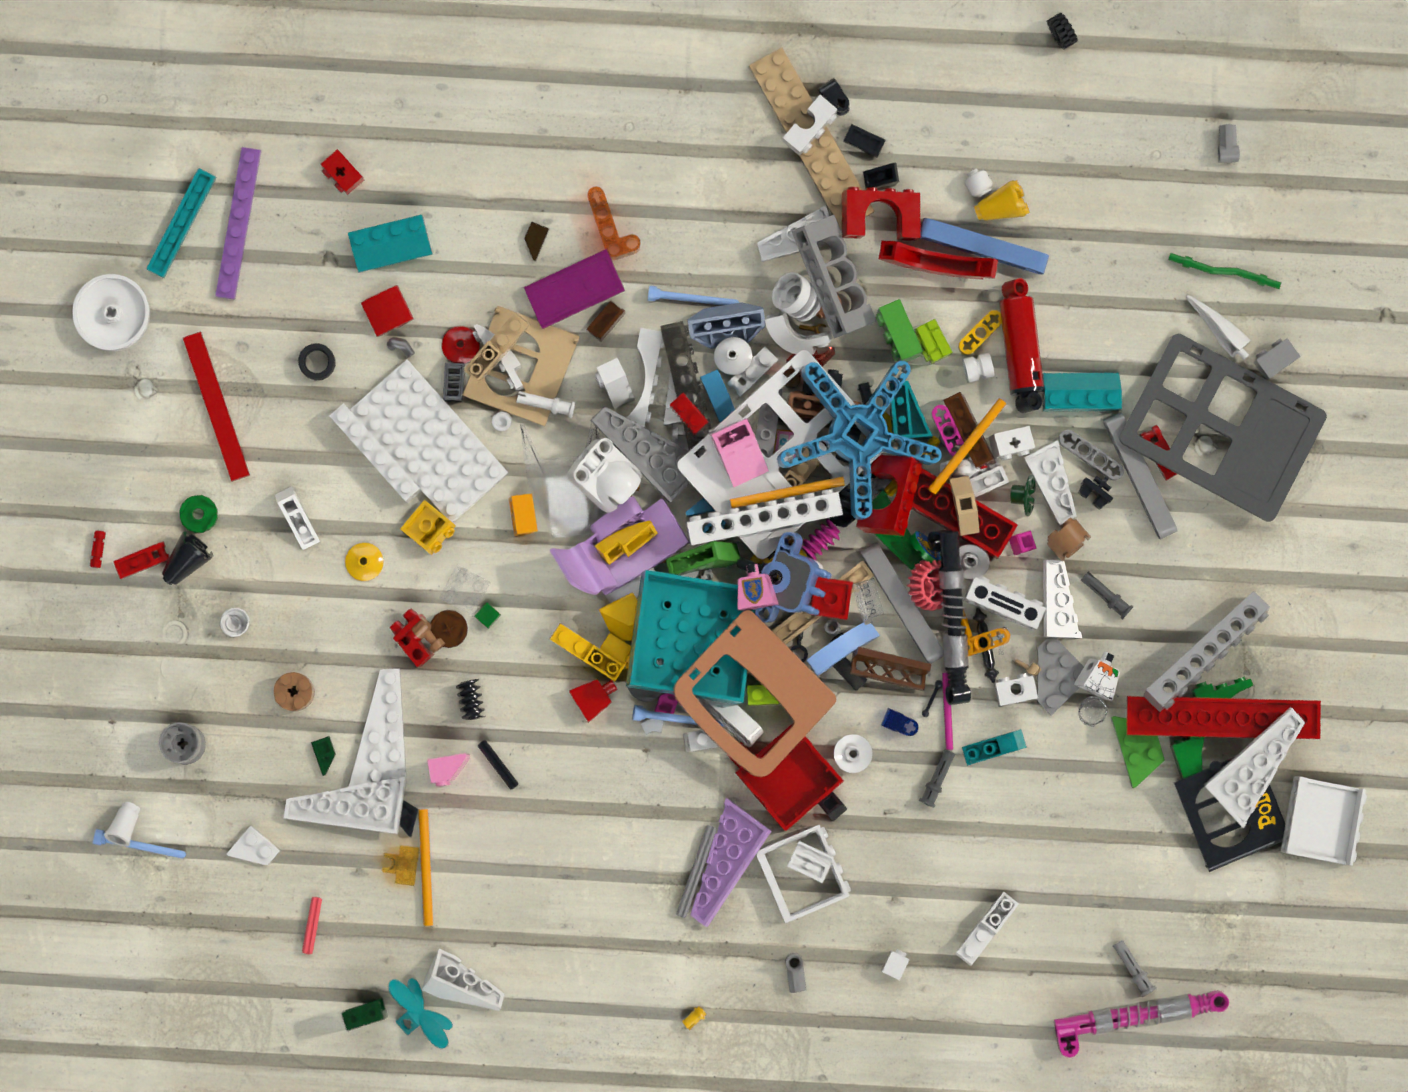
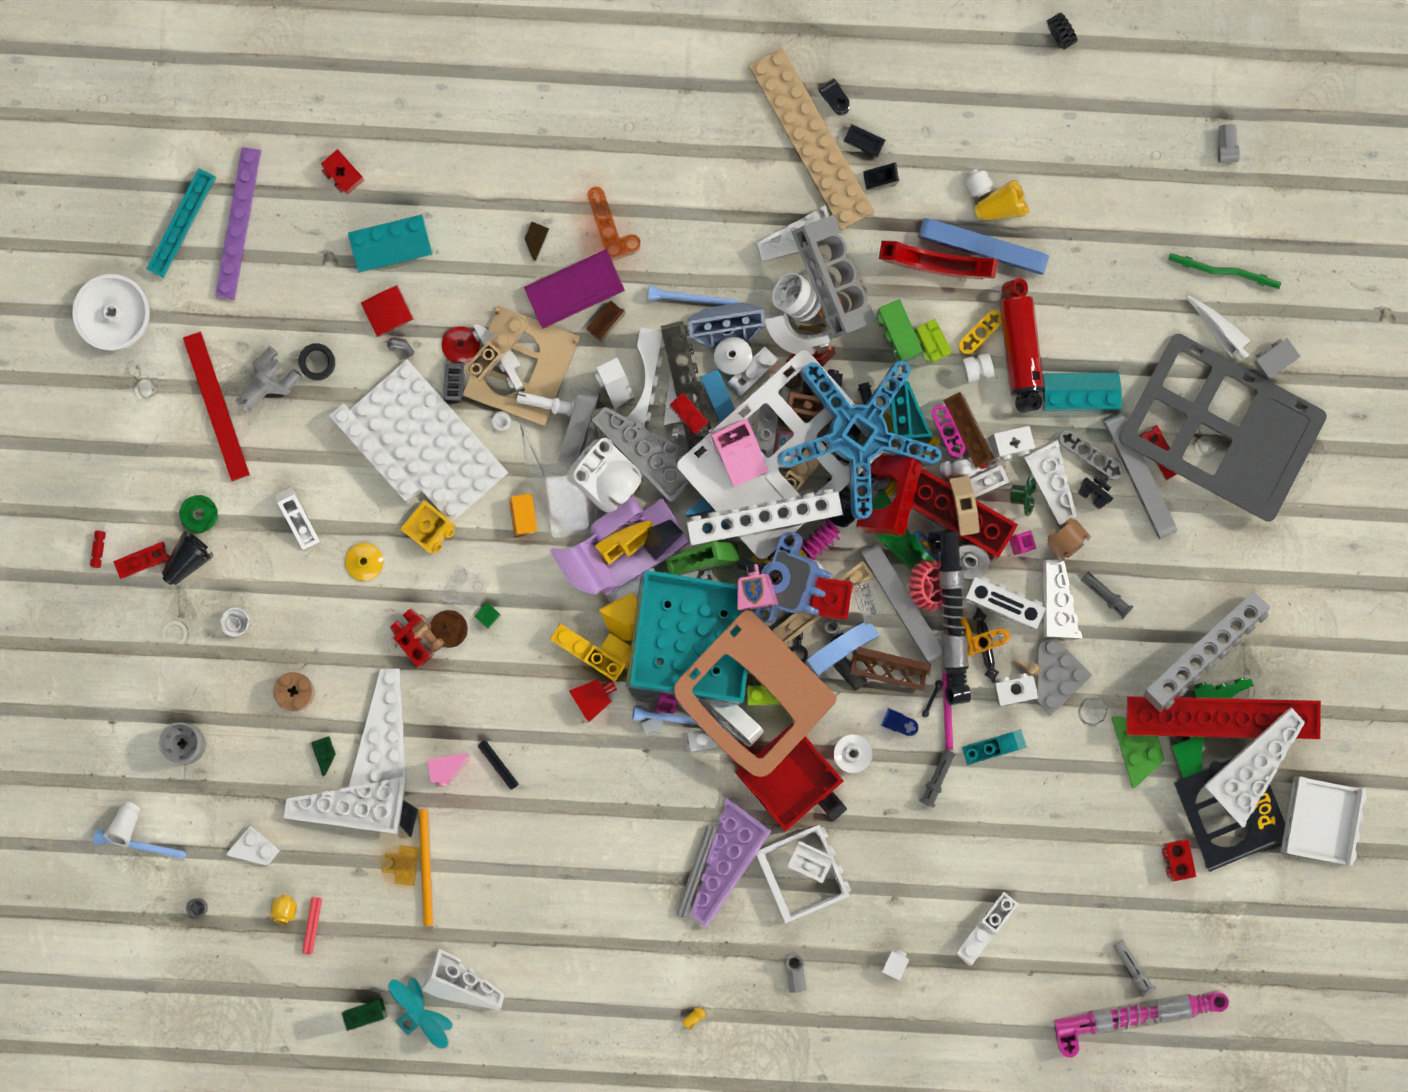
black piece [456,679,486,720] -> none
light orange piece [730,476,845,508] -> none
white arch [782,95,837,156] -> none
red arch [842,187,920,241] -> none
light orange piece [928,398,1006,495] -> none
white torso [1074,652,1120,701] -> none
none -> flat silver wheel [186,898,208,918]
none -> light grey wheel [236,346,302,413]
none -> yellow head [270,894,297,925]
none -> light grey beam [558,387,601,465]
none -> black slope [644,519,684,560]
none -> red brick [1162,839,1197,882]

